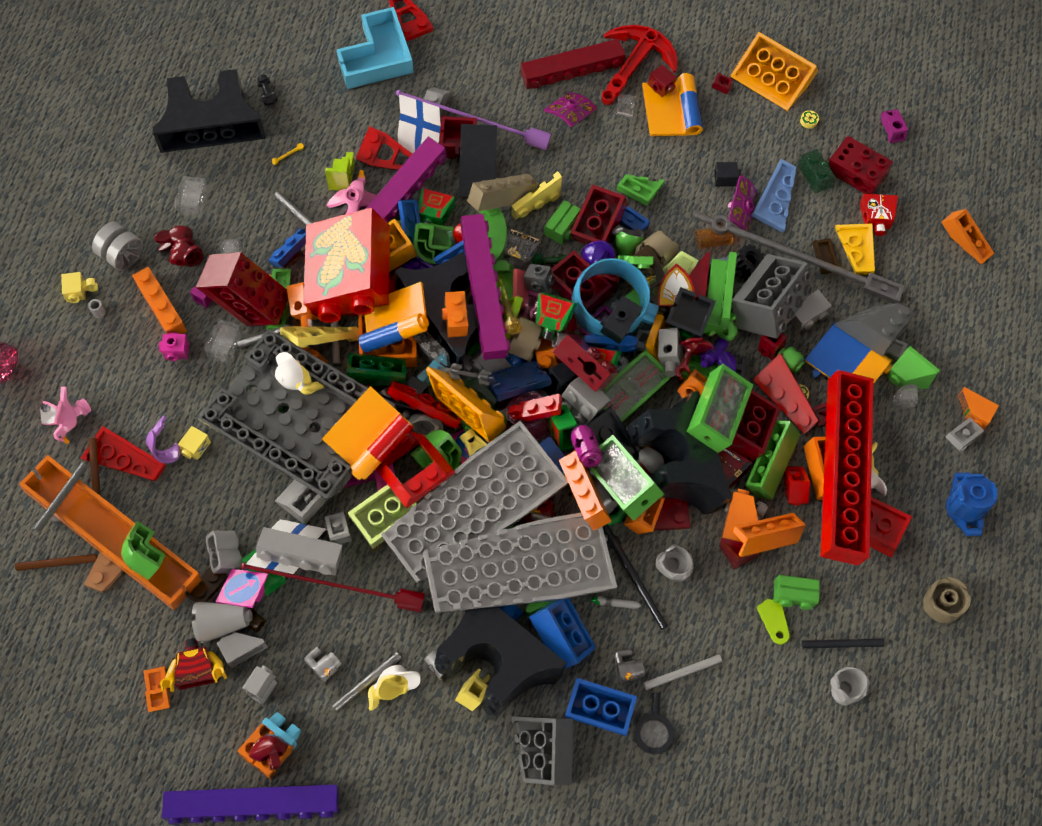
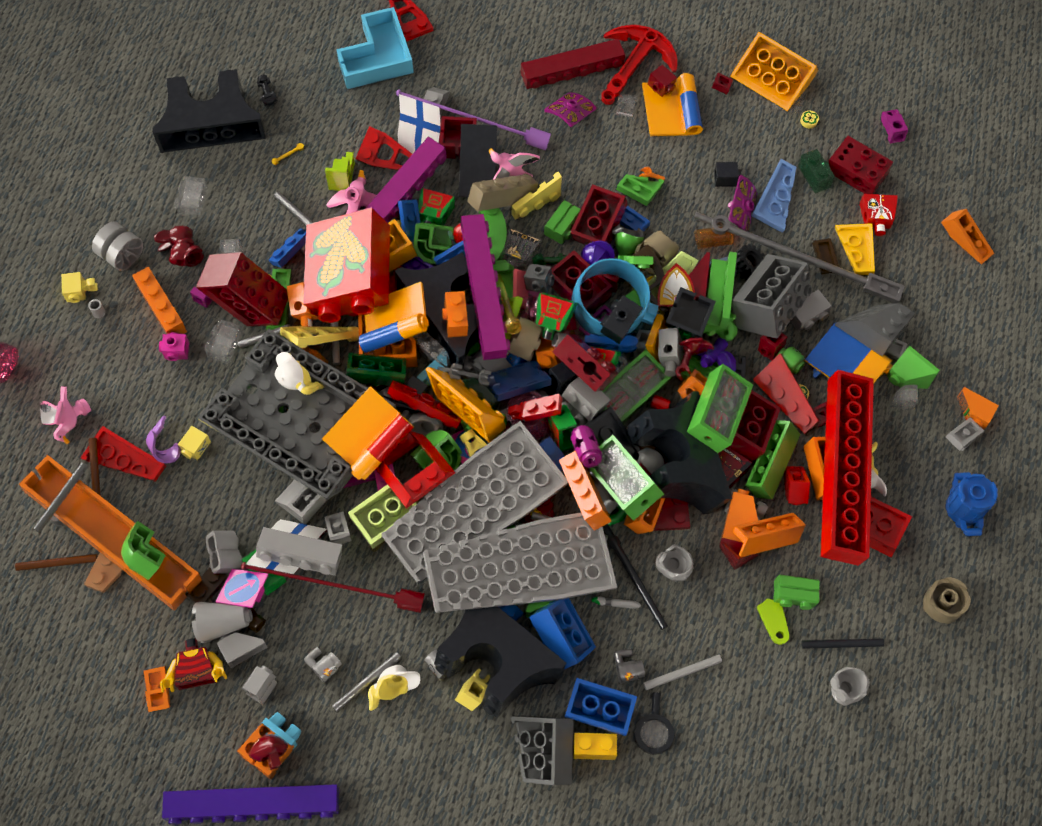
none -> bright pink animal [489,148,540,179]
none -> yellow brick [573,733,617,760]
none -> orange hand [639,167,665,180]
none -> red hinge [650,395,671,409]

